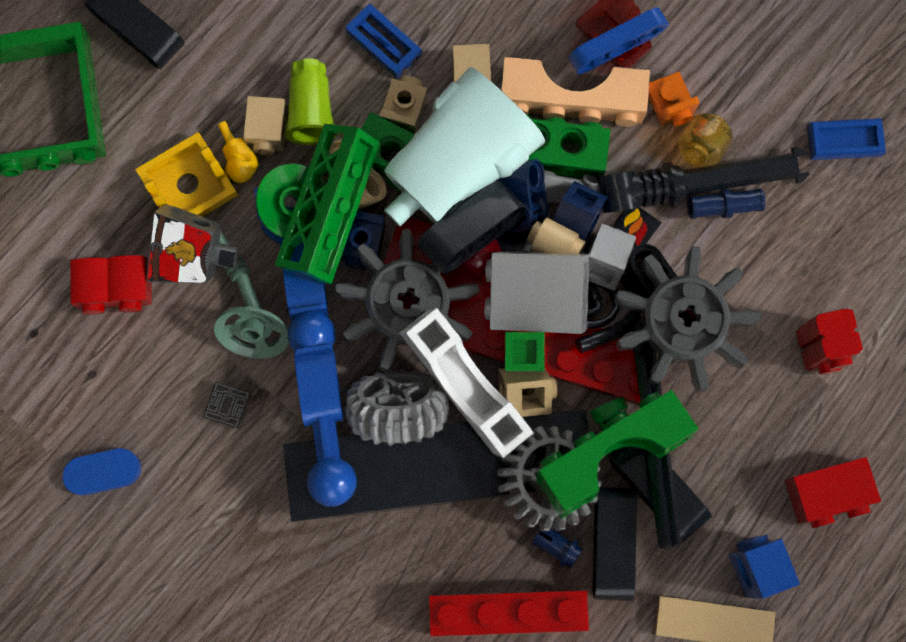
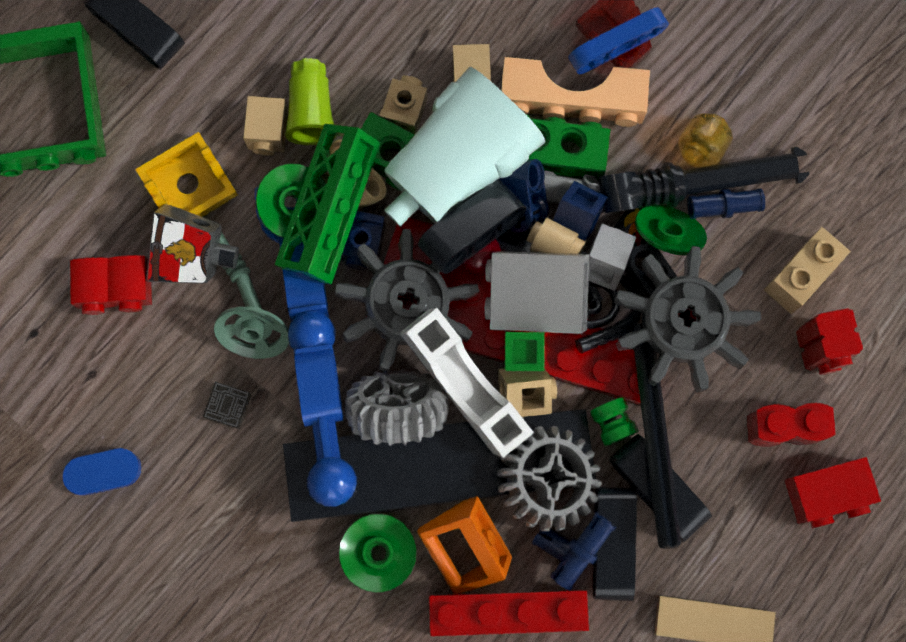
yellow piece [218,121,259,184] -> none
blue tile [345,3,422,79] -> none
green arch [536,390,699,519] -> none
orange bracket [648,71,700,127] -> none
blue brick [728,534,801,599] -> none
blue tile [807,118,886,160] -> none
none -> green dish [339,514,417,592]
none -> orange tile [417,496,512,595]
none -> dark blue pin [550,512,616,591]
none -> green dish [635,205,707,255]
none -> red brick [746,403,836,447]
none -> tan brick [763,227,851,314]

